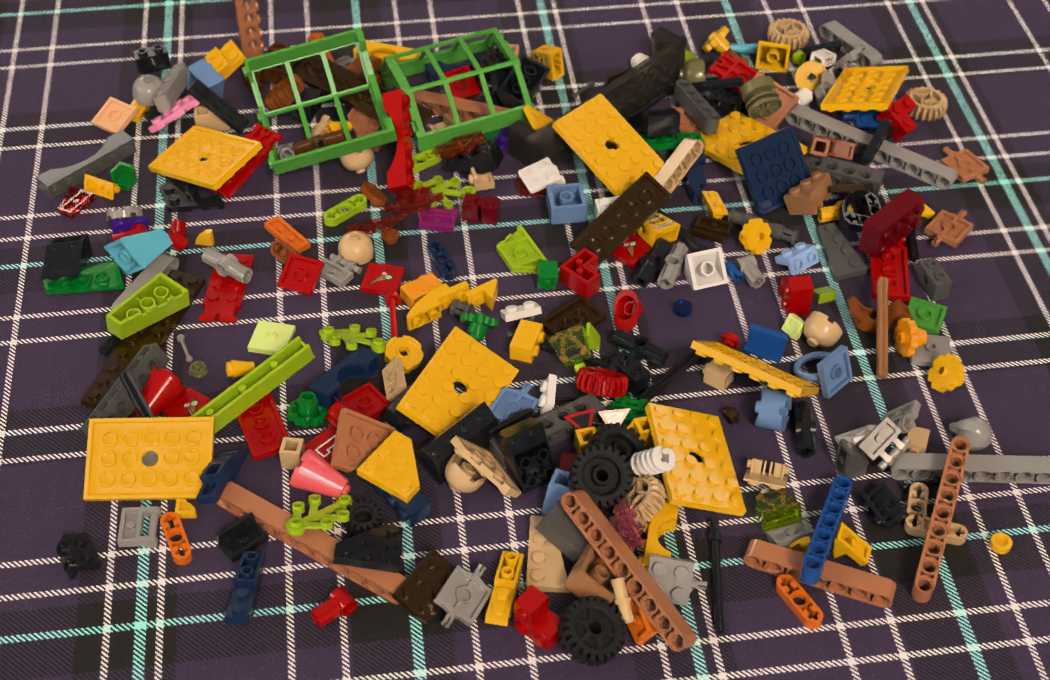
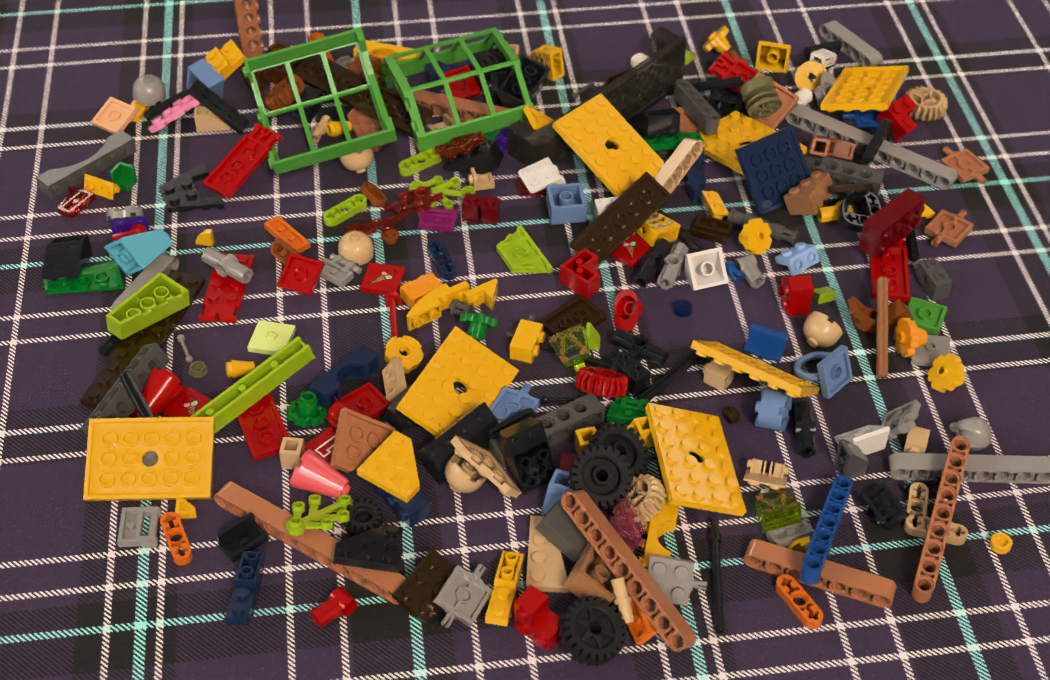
black bracket [56,533,102,580] -> none
black brick [133,44,171,75] -> none
yellow plate [148,125,263,191] -> none
light grey beam [152,63,187,113] -> none
red piece [168,220,189,252] -> none
dark blue slope [196,448,249,505] -> none
light grey piece [277,142,295,160] -> none
reddish brown piece [293,129,346,155] -> none
lime plant [319,324,386,353] -> none
red arch [382,89,415,195] -> none
white plate [500,301,542,322] -> none
green brick [536,260,558,290] -> none
white plate [538,374,557,415] -> none
piece [563,408,607,429] -> none
piece [573,408,631,445] -> none
white piece [630,446,676,476] -> none
olive cylinder [678,58,705,83] -> none
red plate [721,332,740,349] -> none
medium azure piece [730,43,758,54] -> none
tan gear [767,18,810,51] -> none
yellowish green plate [781,313,805,340] -> none
lime plate [791,50,806,65] -> none
dark grey wing [817,222,868,282] -> none
light grey plate [833,43,867,70] -> none
yellow slope [834,522,872,566] -> none
light grey plate [857,417,912,471] -> none

